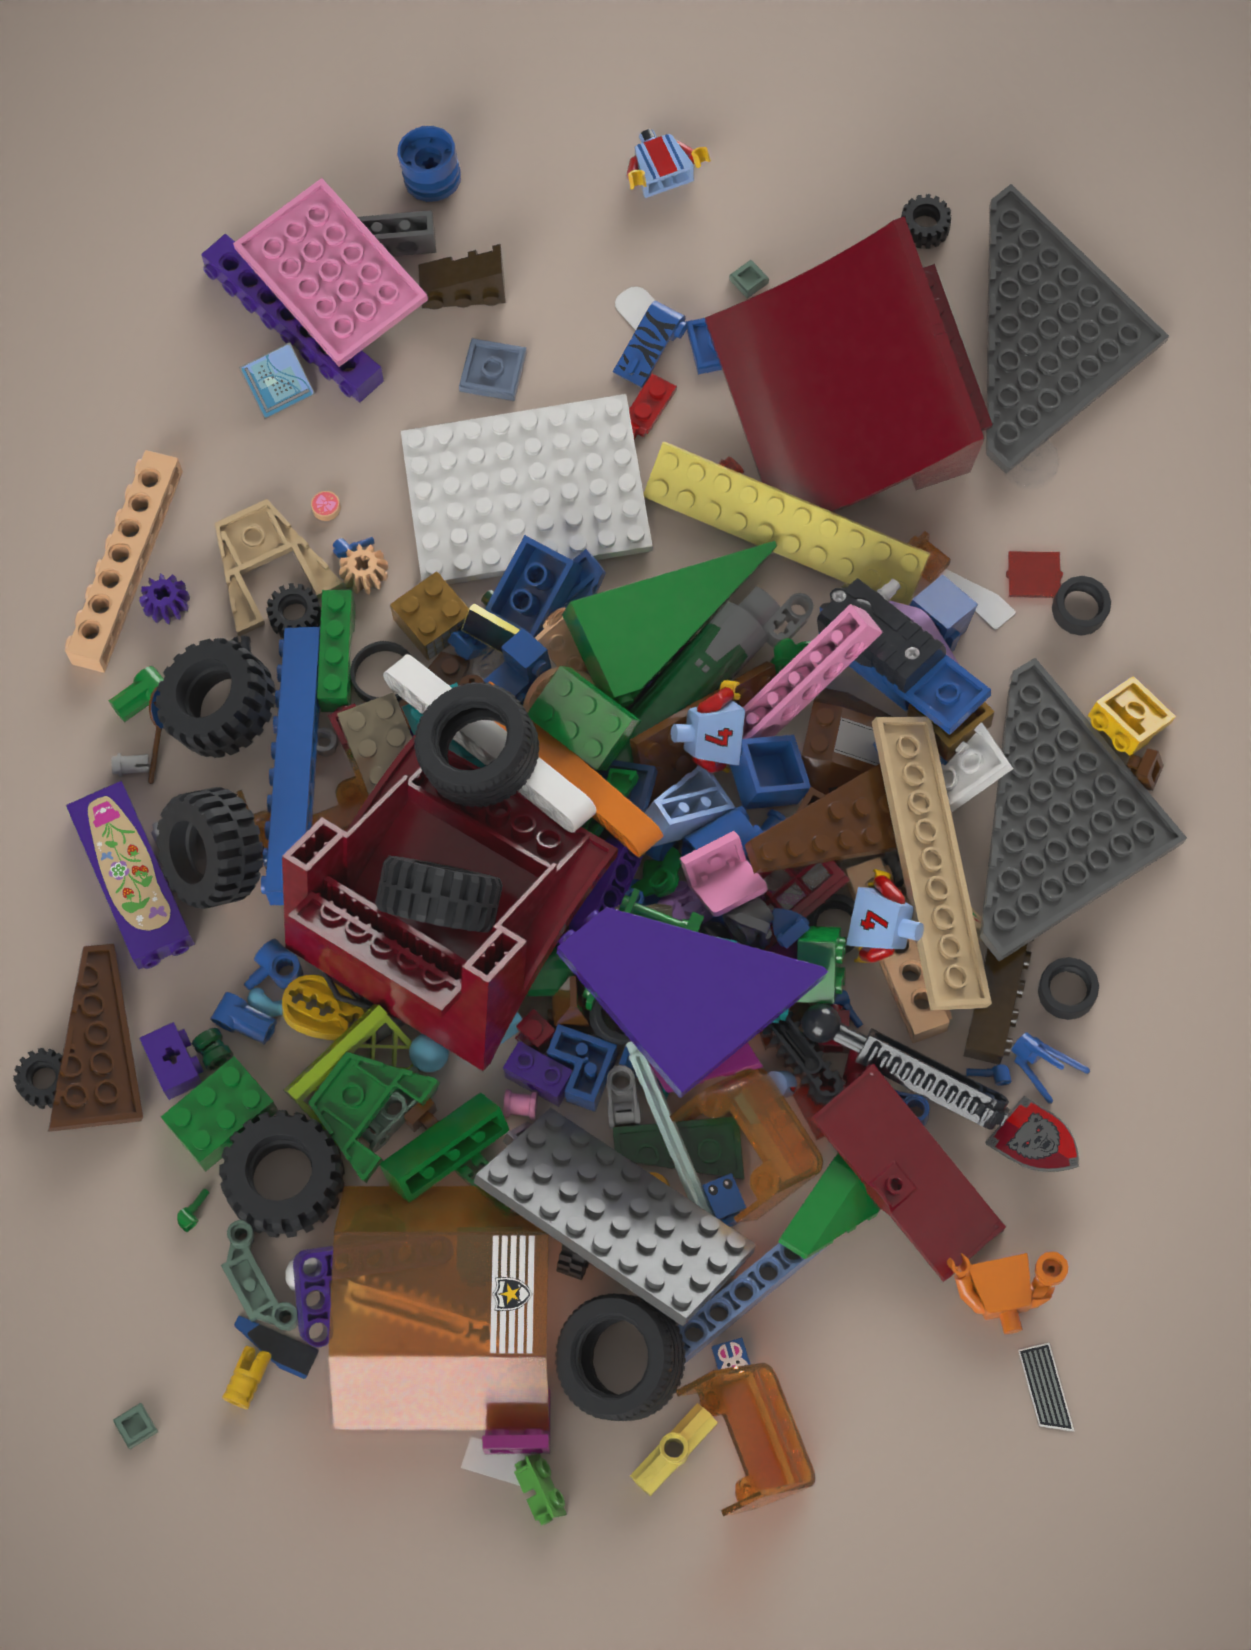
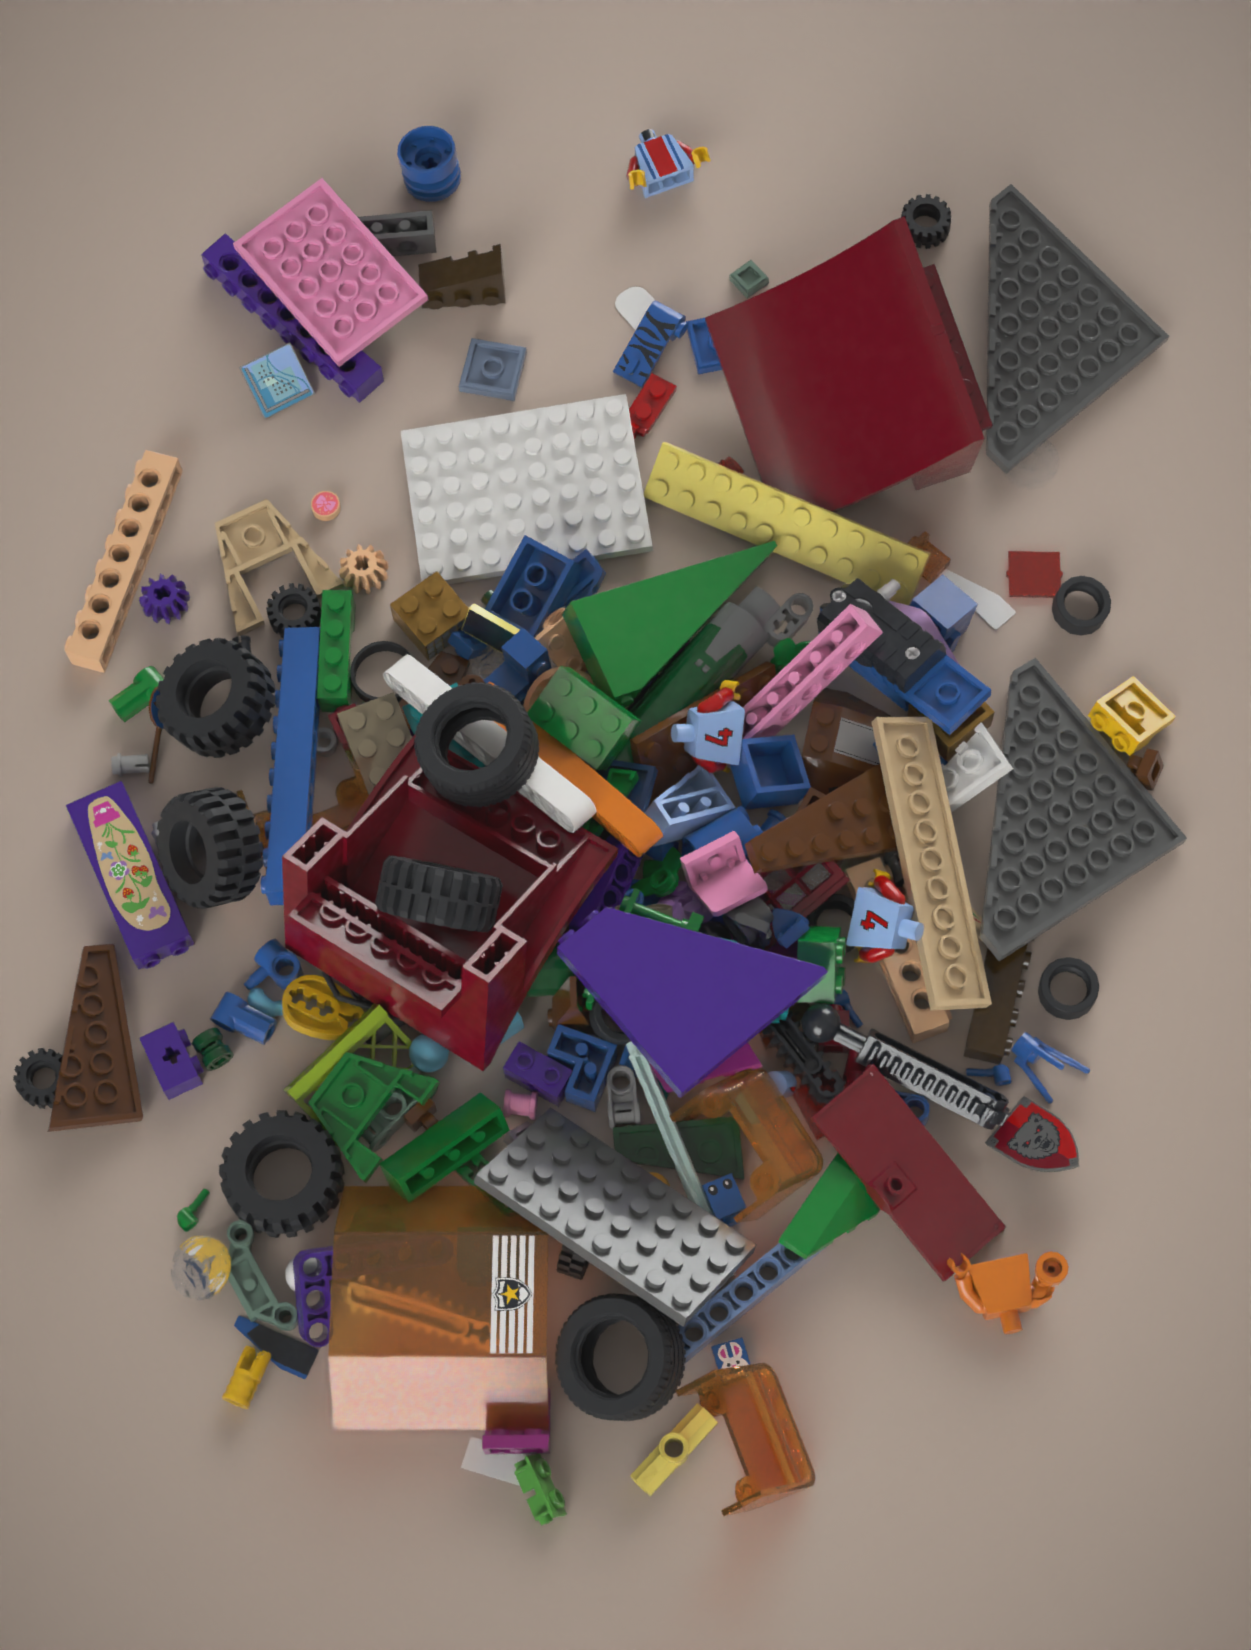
sand green tile [113,1403,158,1449] -> none
green brick [161,1056,278,1172] -> none
blue hand [333,537,375,559] -> none
dark red brick [515,1009,556,1054] -> none
sticker [1018,1343,1075,1432] -> none
none -> clear tile [171,1235,231,1300]

